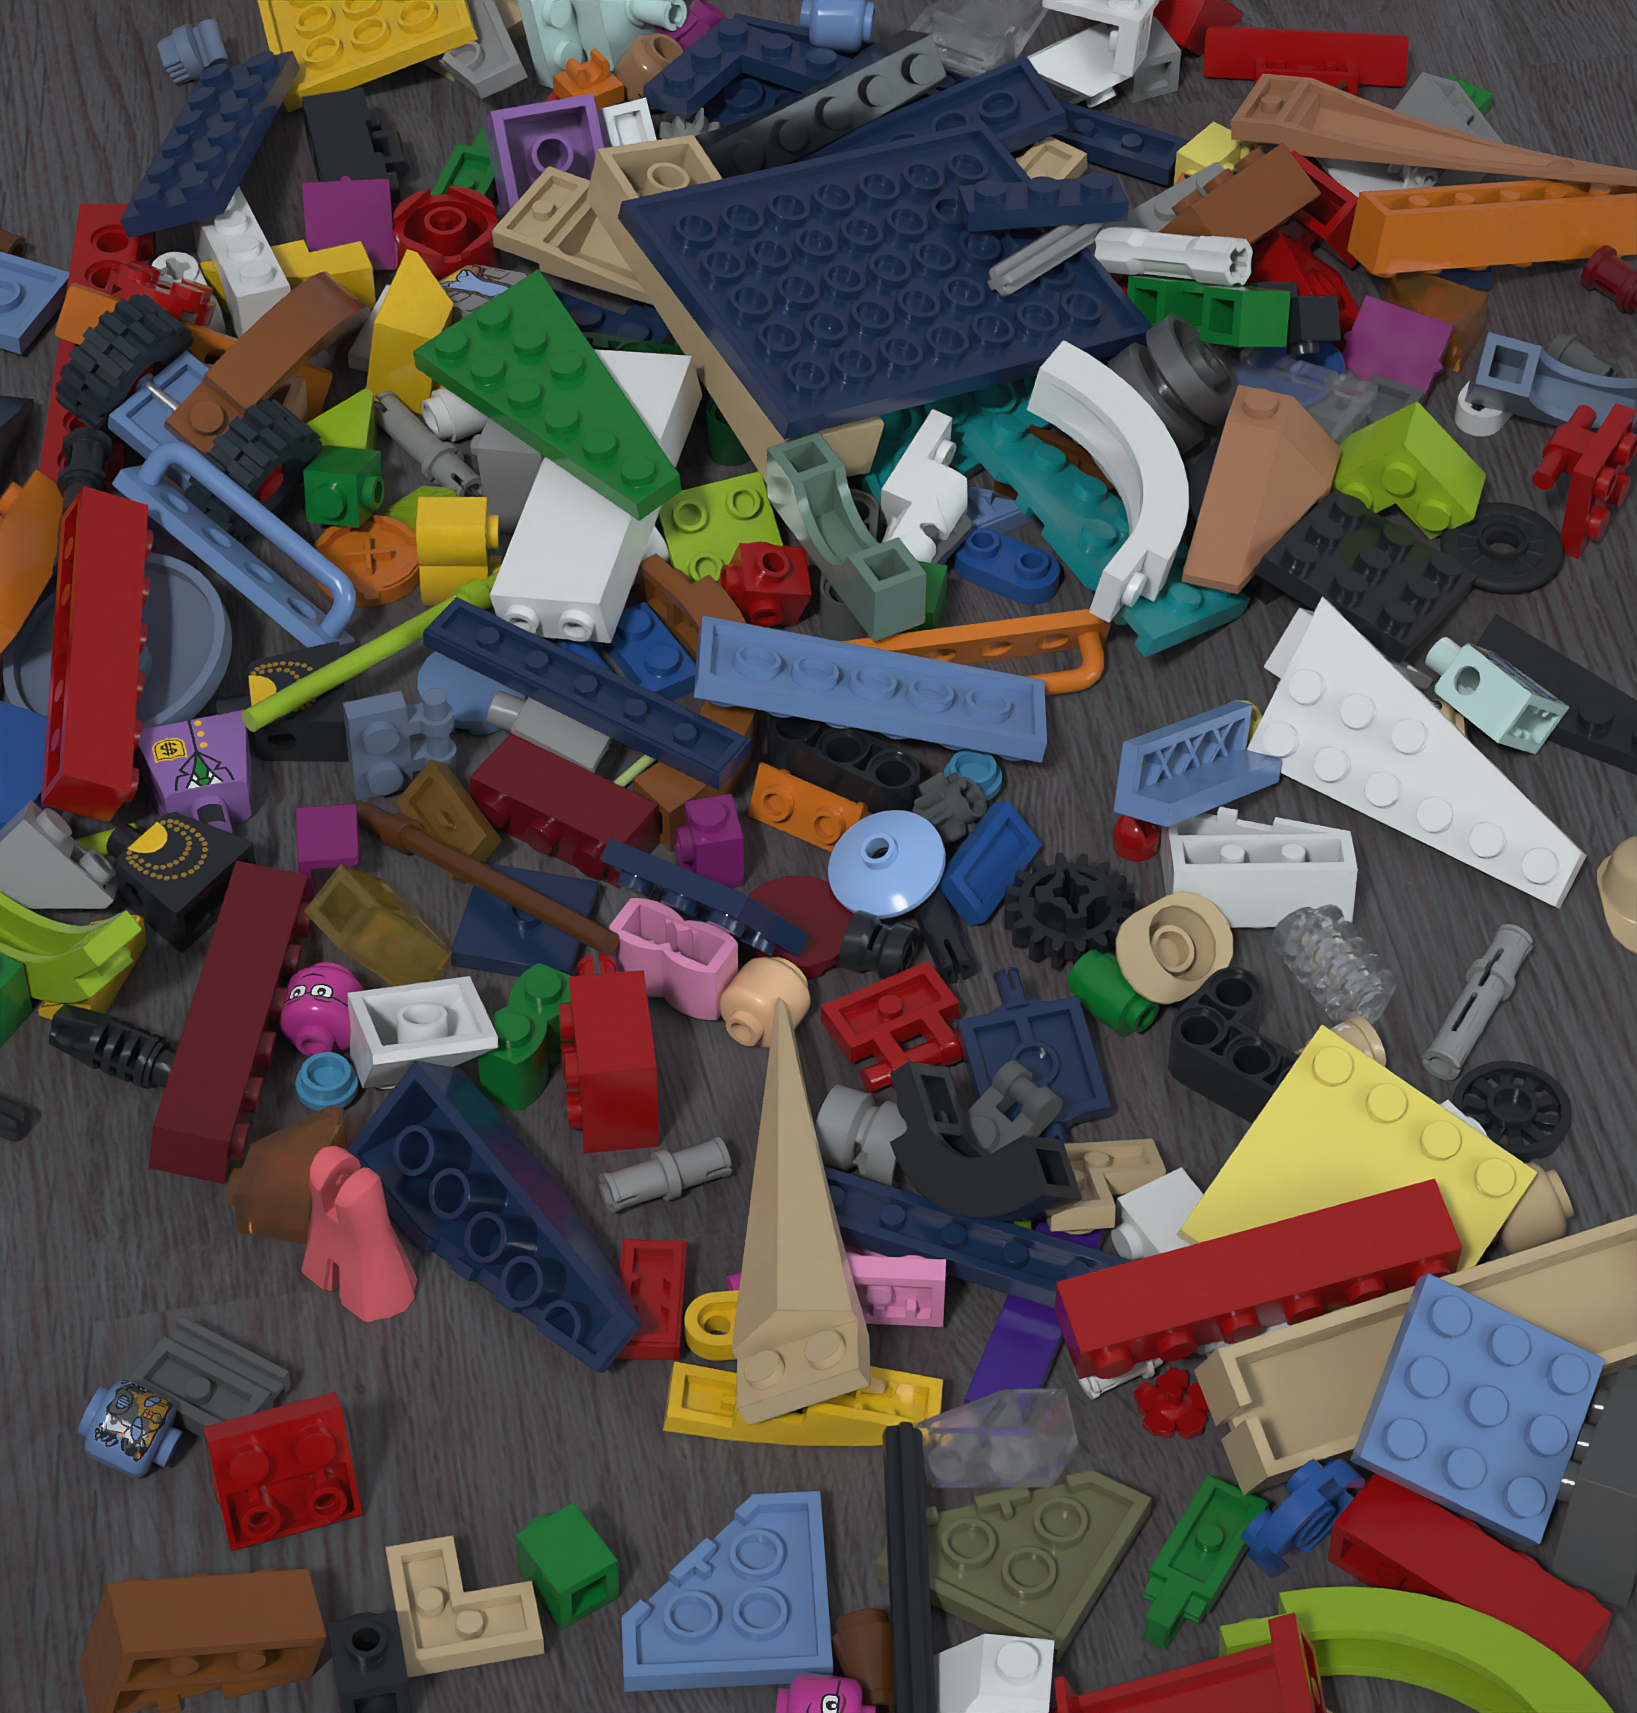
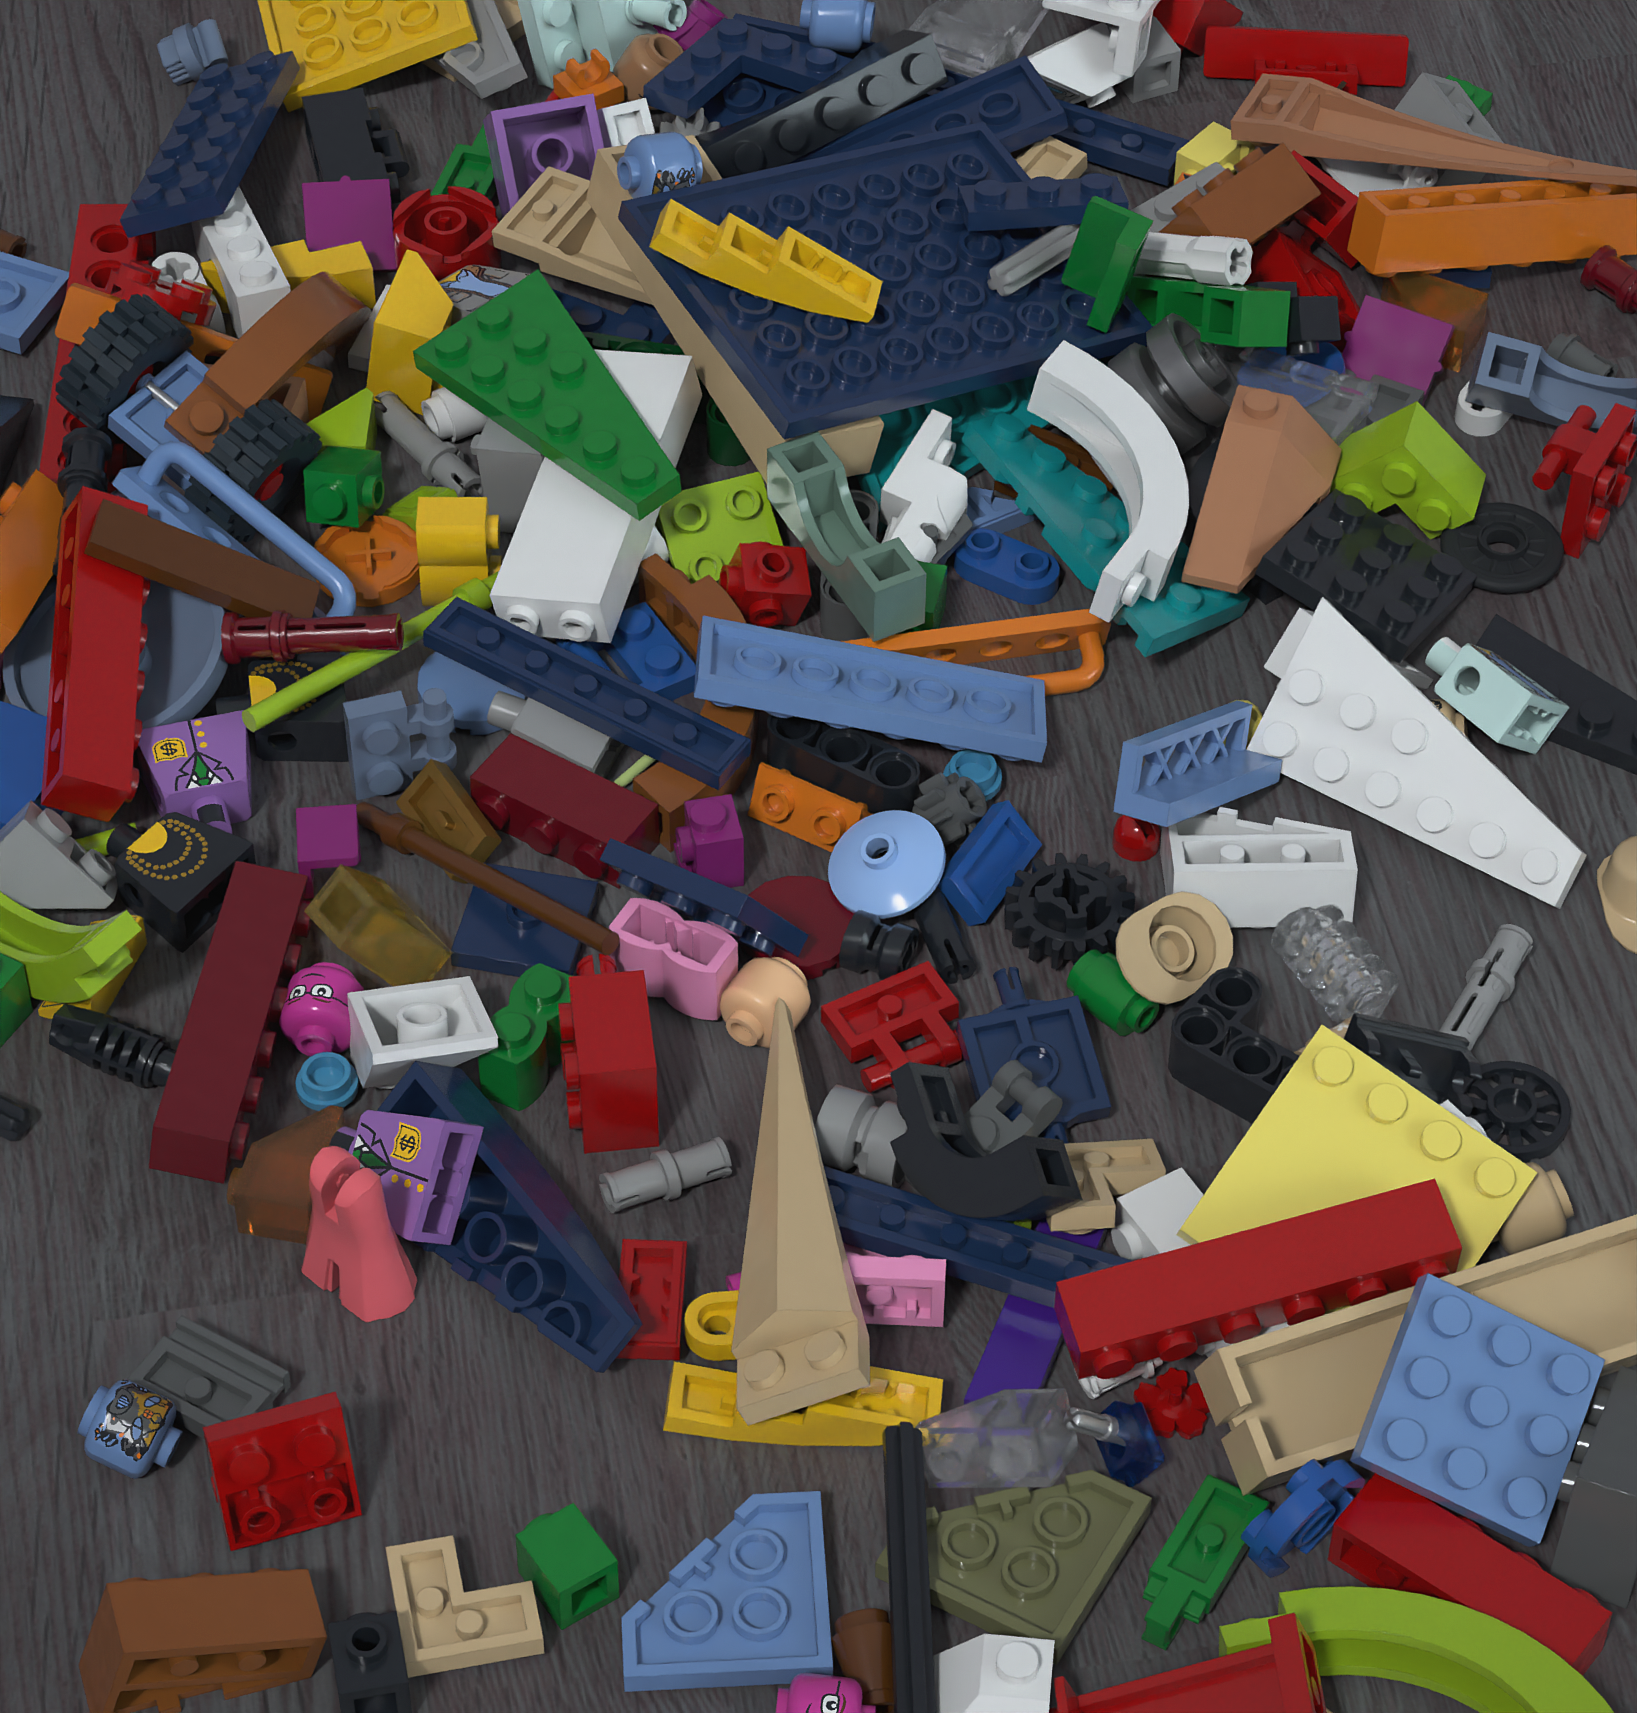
none -> reddish brown tile [84,499,321,618]
none -> dark red pin [221,610,404,664]
none -> medium lavender torso [329,1110,484,1245]
none -> medium blue head [617,132,703,199]
none -> yellow slope [649,199,883,323]
none -> green panel [1061,196,1153,333]
none -> clear blue piece [1064,1400,1165,1487]
none -> black hinge [1344,1012,1482,1117]

